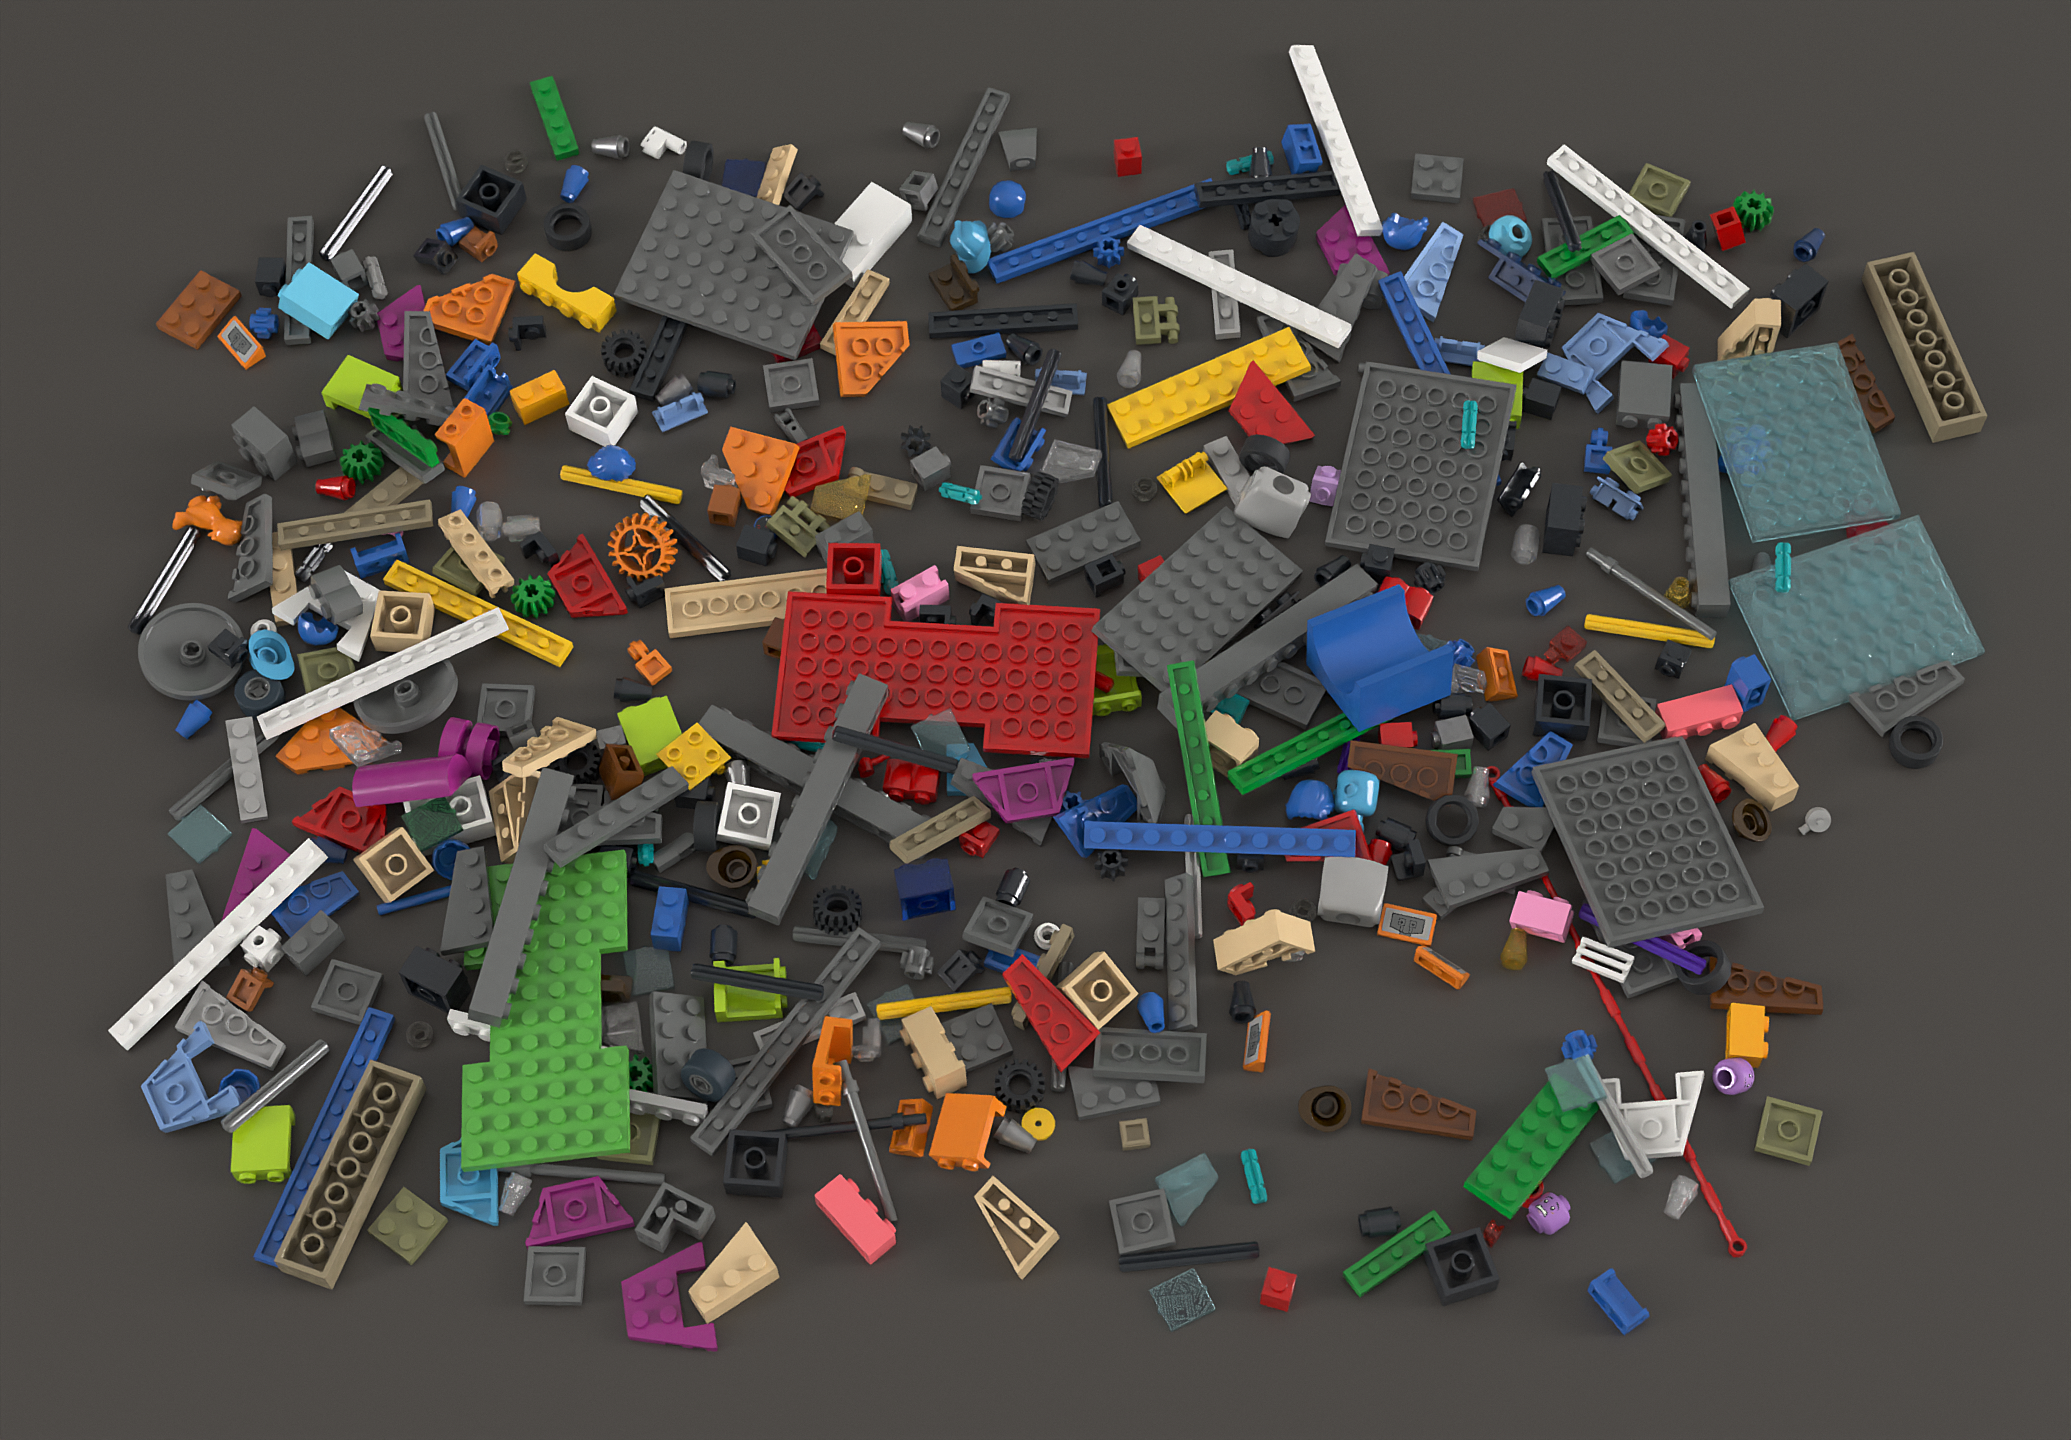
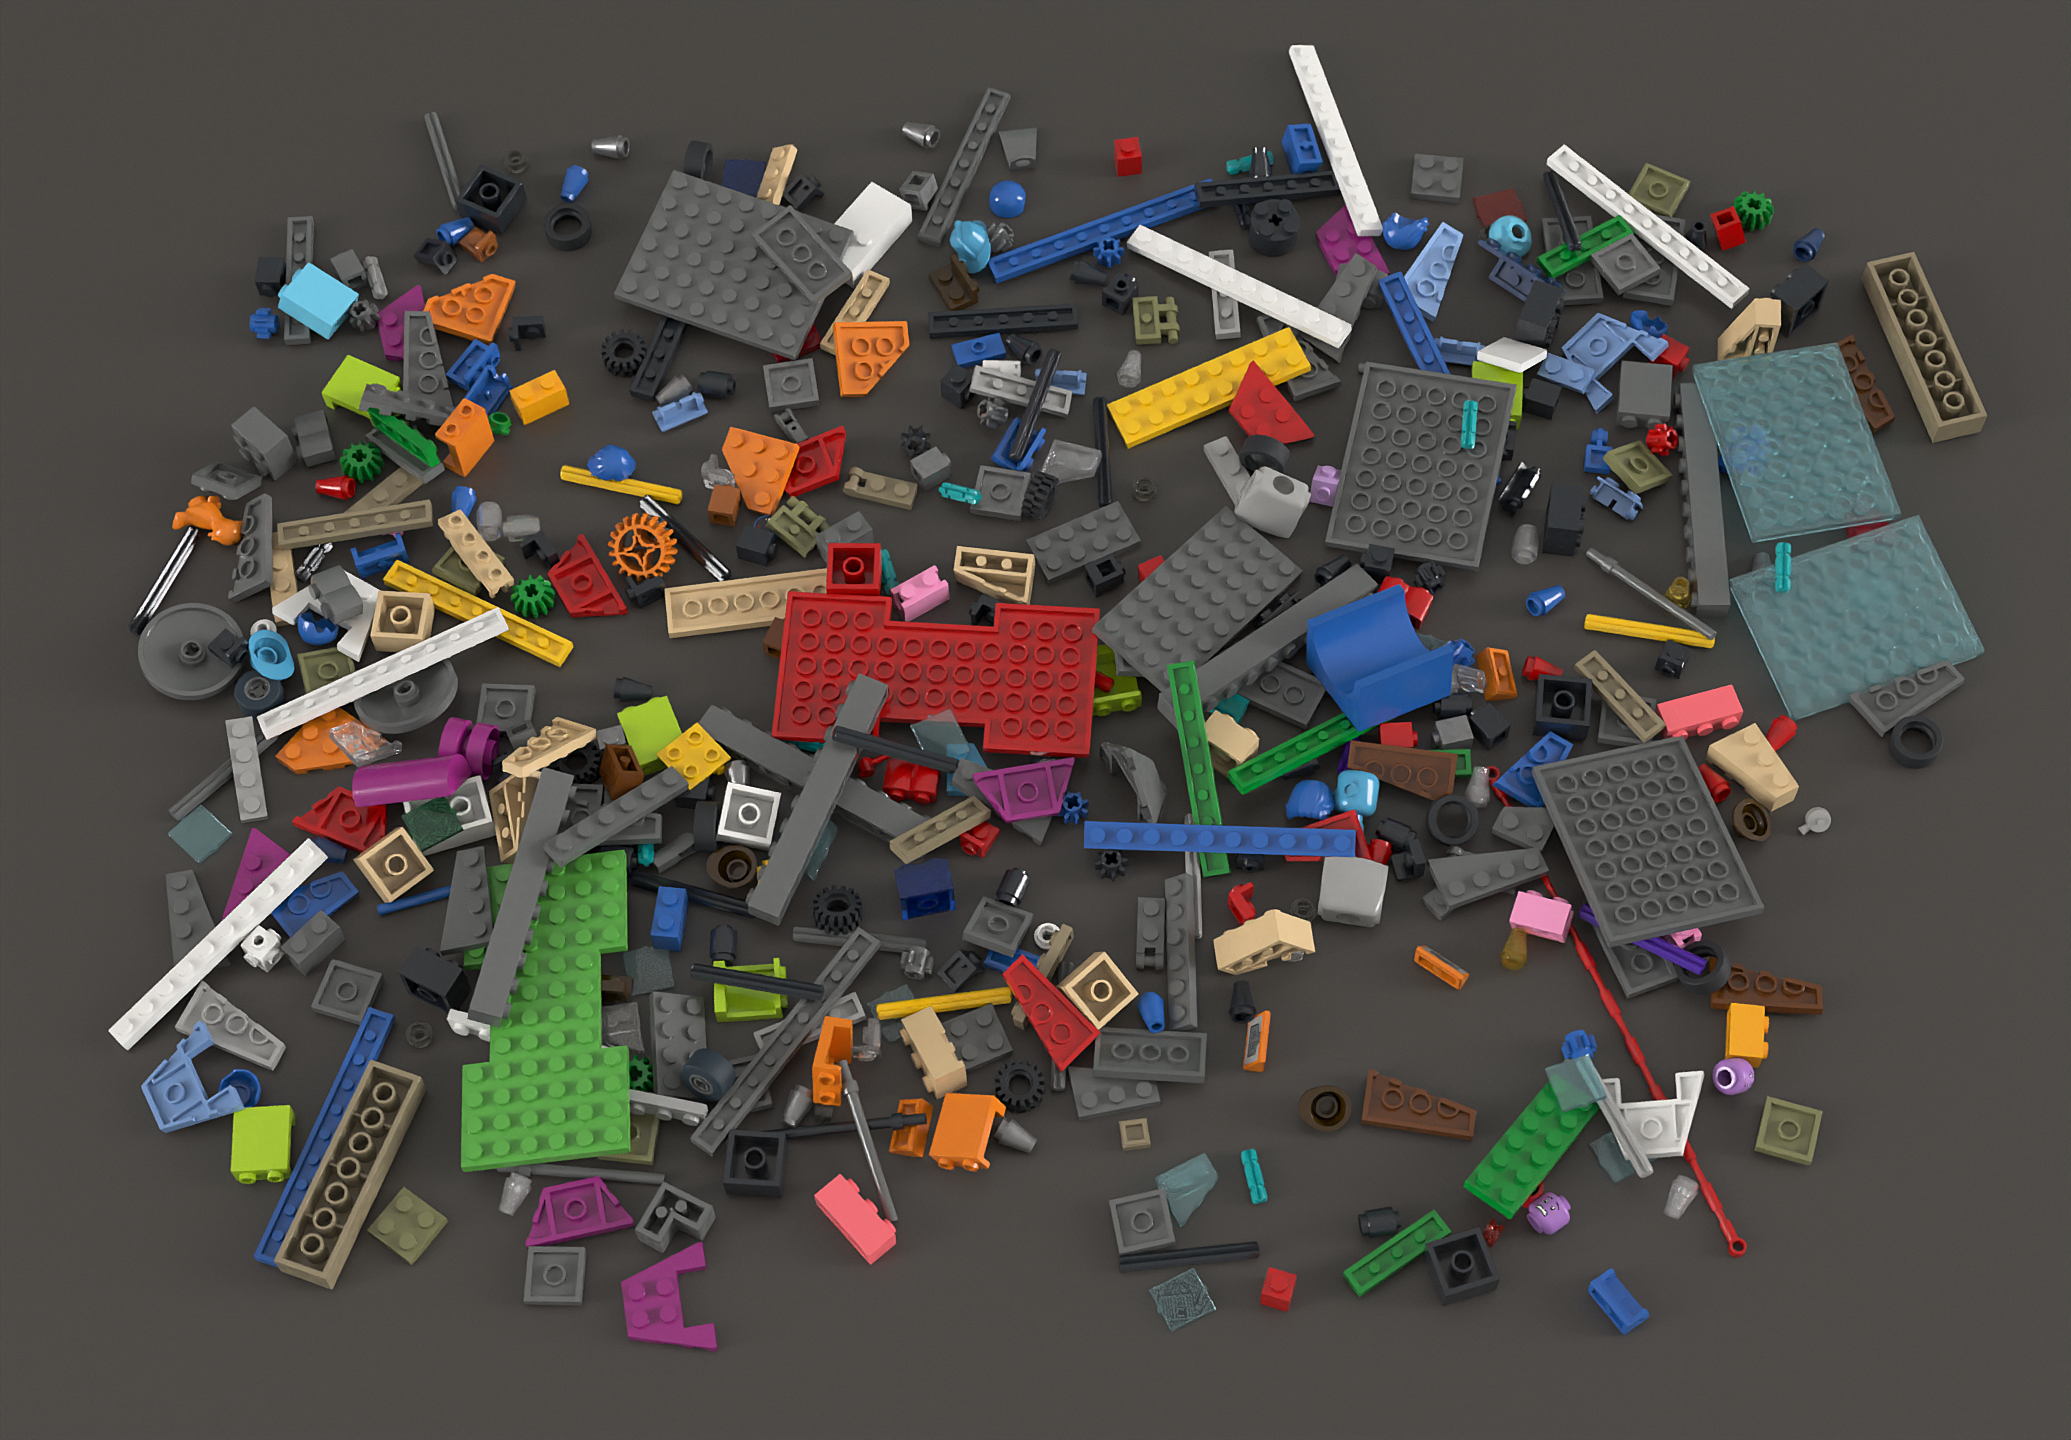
dark orange plate [156,270,242,350] -> none
blue cone [175,700,213,739] -> none
slope [217,316,266,370] -> none
dark grey axle [221,1039,329,1133] -> none
dark orange bracket [226,967,274,1012] -> none
axle [319,165,393,261] -> none
blue hair [432,839,470,880] -> none
dark azure wing [440,1139,499,1226] -> none
yellow arch [517,253,617,332] -> none
green plate [530,76,580,161] -> none
white brick [565,376,638,447] -> none
orange plate [627,640,672,686] -> none
white piece [641,127,687,159] -> none
tan wedge [689,1222,779,1324] -> none
clear yellow wing [810,474,872,519] -> none
black bracket [919,605,956,625] -> none
tan wedge [974,1176,1060,1280] -> none
yellow wheel [1022,1108,1055,1141] -> none
blue wing [1053,784,1137,858] -> none
yellow hinge [1157,452,1227,514] -> none
slope [1377,903,1437,947] -> none
clear red plate [1543,626,1587,665] -> none
white tile [1572,937,1634,983] -> none
blue brick [1725,654,1771,713] -> none

